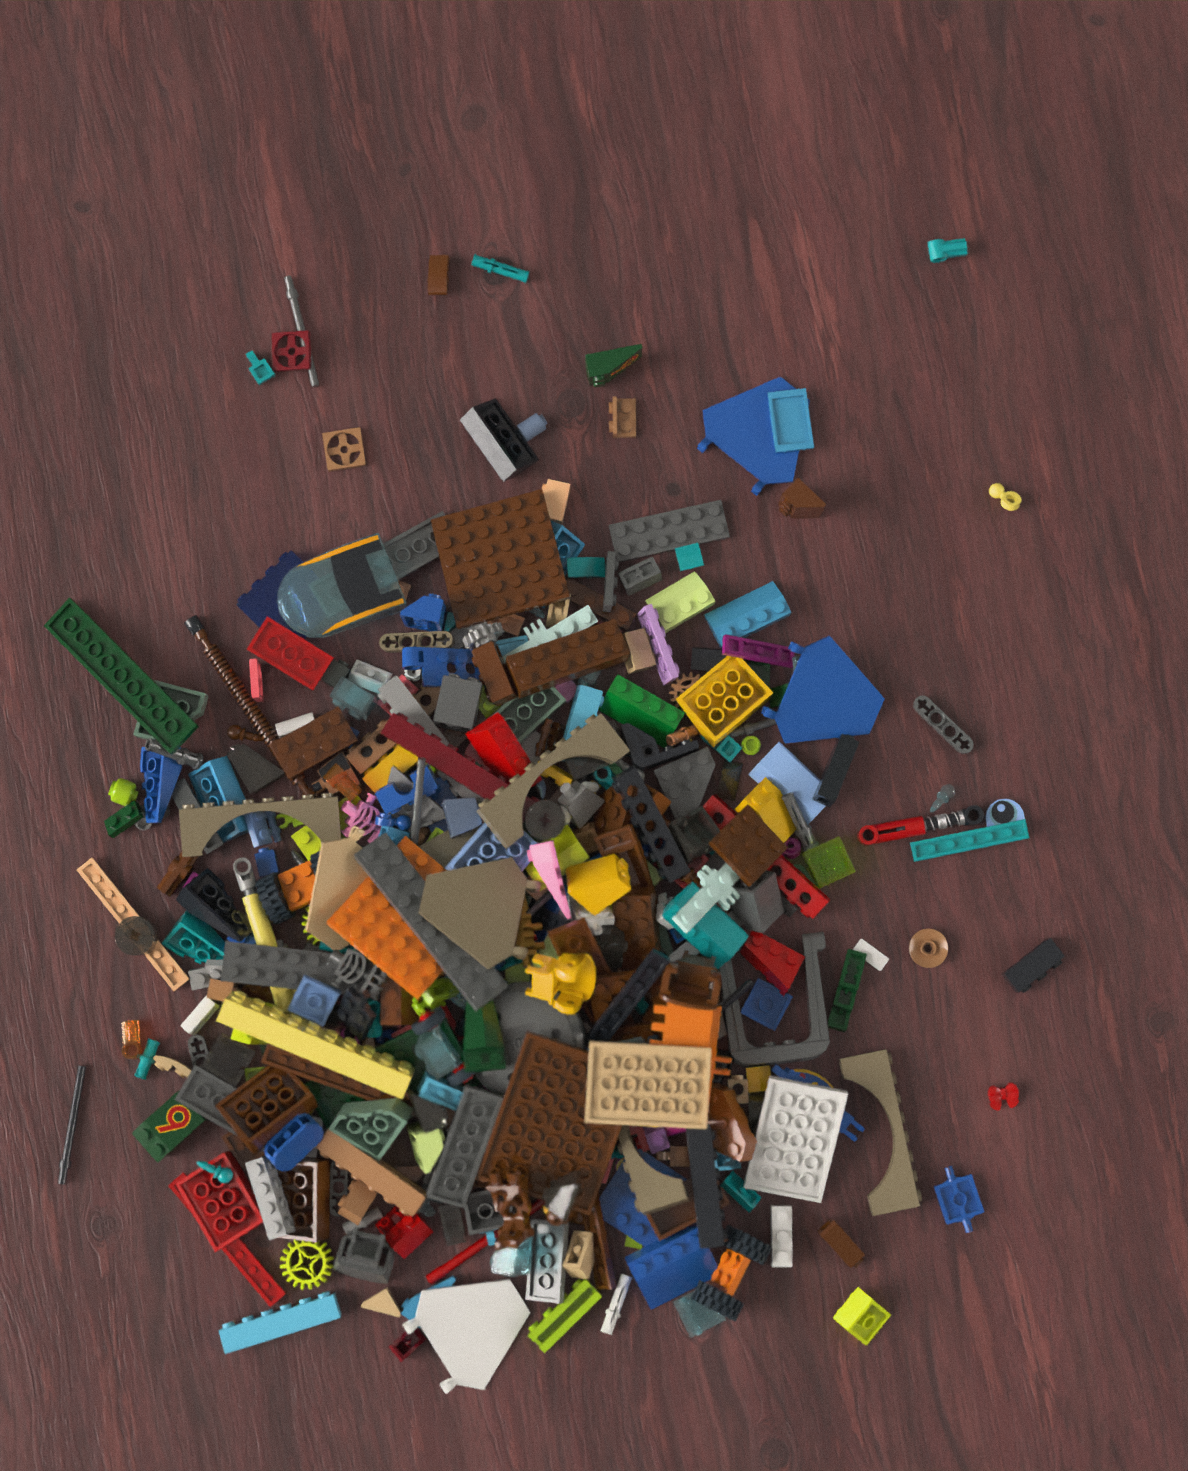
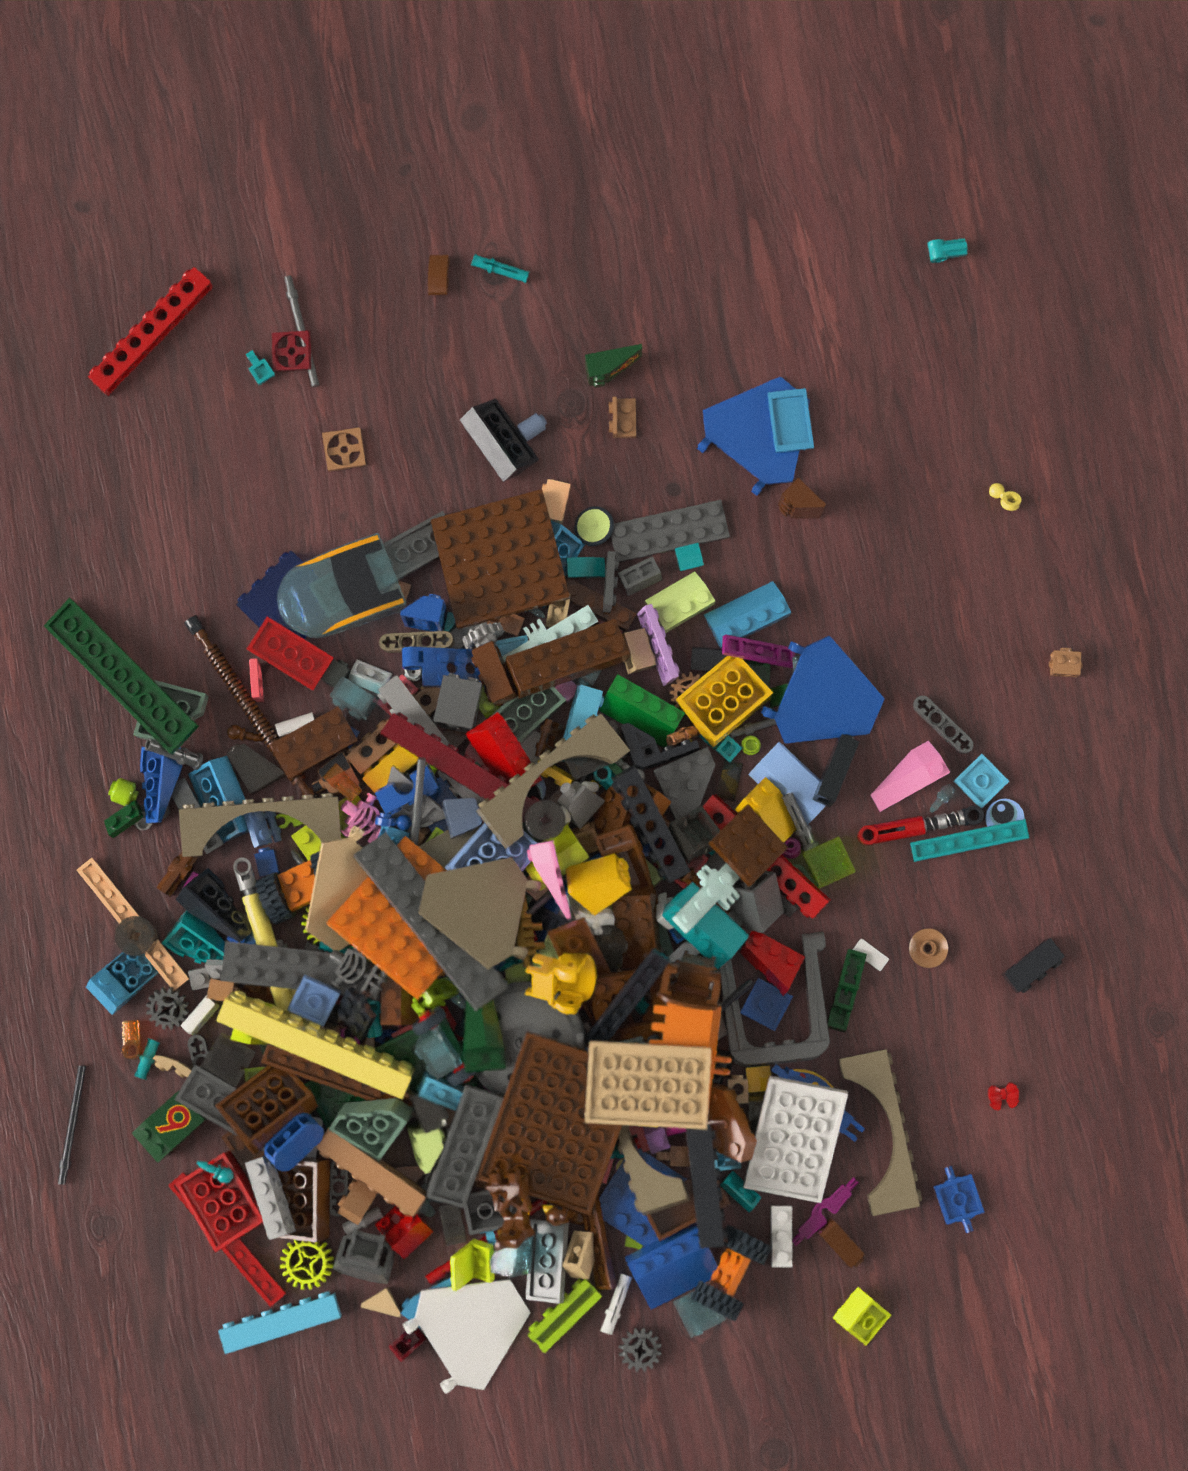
clear smoke slope [542,1170,580,1221] -> none
none -> dark azure slope [86,944,159,1015]
none -> red brick [88,267,213,396]
none -> dark grey gear [146,986,189,1030]
none -> neon yellow bracket [450,1239,495,1291]
none -> yellowish green wheel [574,506,614,546]
none -> dark grey gear [619,1328,662,1372]
none -> magenta piece [792,1177,859,1247]
none -> bright pink wedge [870,741,950,812]
none -> medium azure plate [954,754,1009,808]
none -> medium nougat head [1049,648,1083,678]

